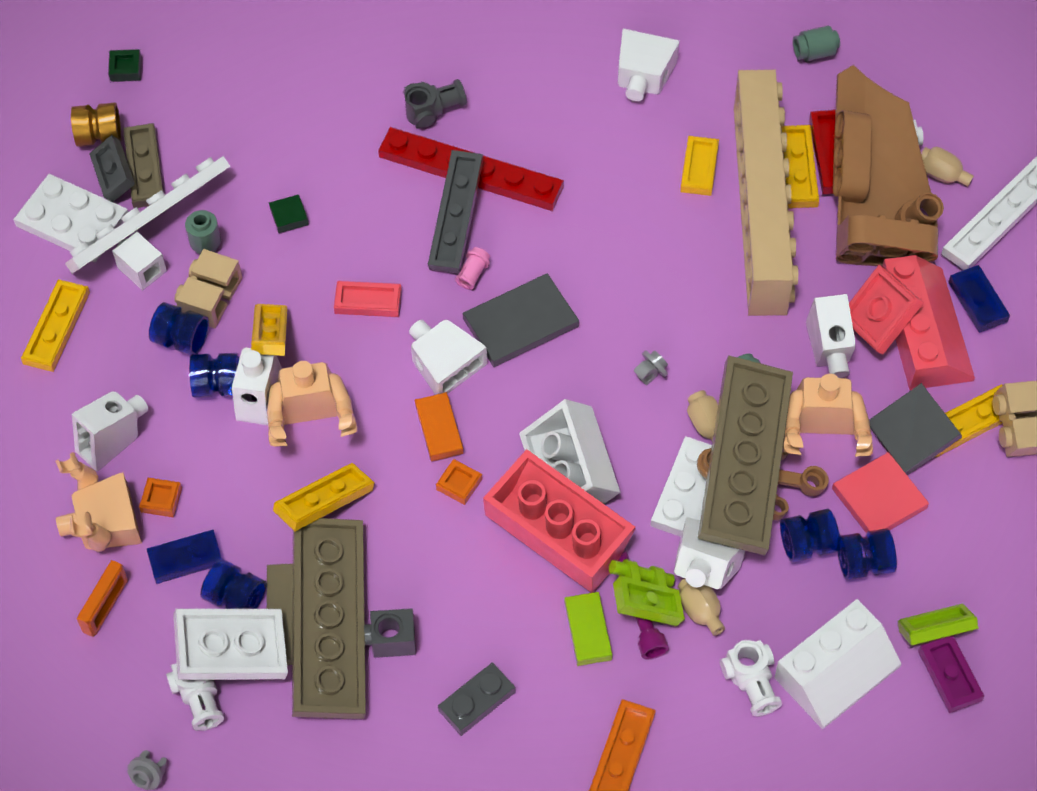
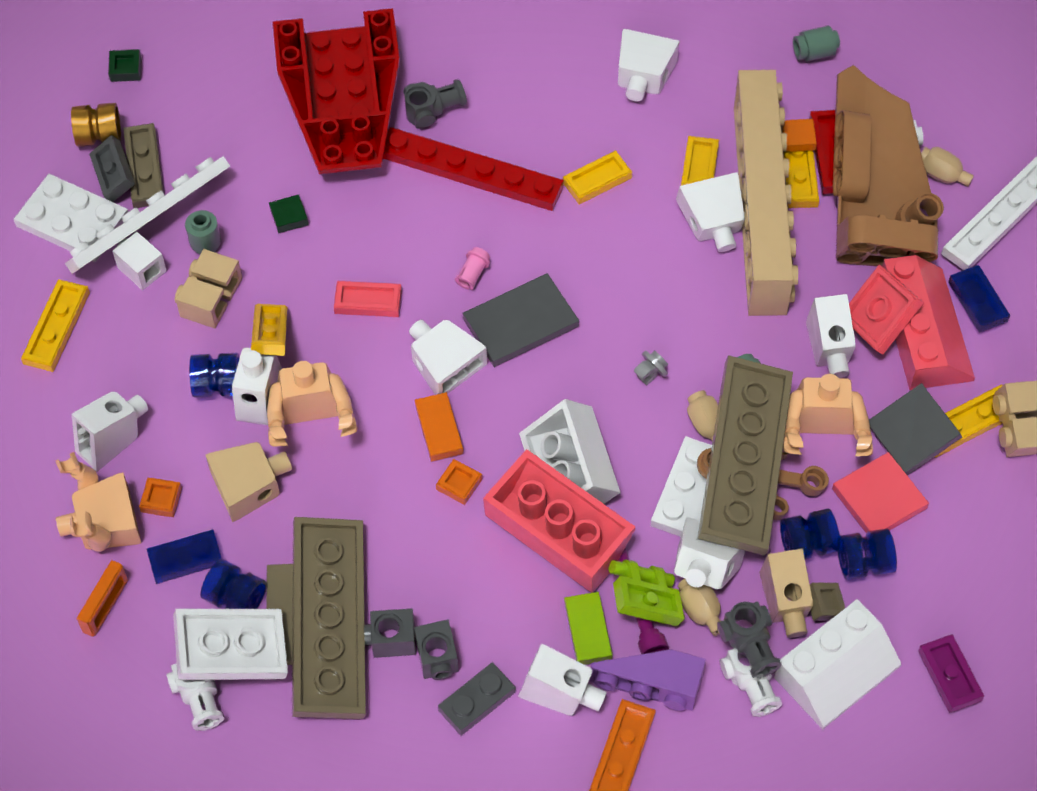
light grey plate [127,750,167,790] -> none
clear blue wheel [149,302,209,356] -> none
yellow tile [273,463,374,531] -> none
dark grey plate [428,150,484,274] -> none
lime tile [897,603,978,646] -> none
none -> tan torso [205,442,292,522]
none -> red wedge [272,8,400,174]
none -> dark grey brick [414,619,459,680]
none -> white torso [518,643,606,716]
none -> yellow tile [563,150,632,205]
none -> medium lavender slope [590,649,706,711]
none -> white torso [676,172,745,252]
none -> dark grey connector [717,601,782,679]
none -> tan torso [759,548,813,638]
none -> orange tile [781,119,817,152]
none -> dark tan plate [810,582,846,621]

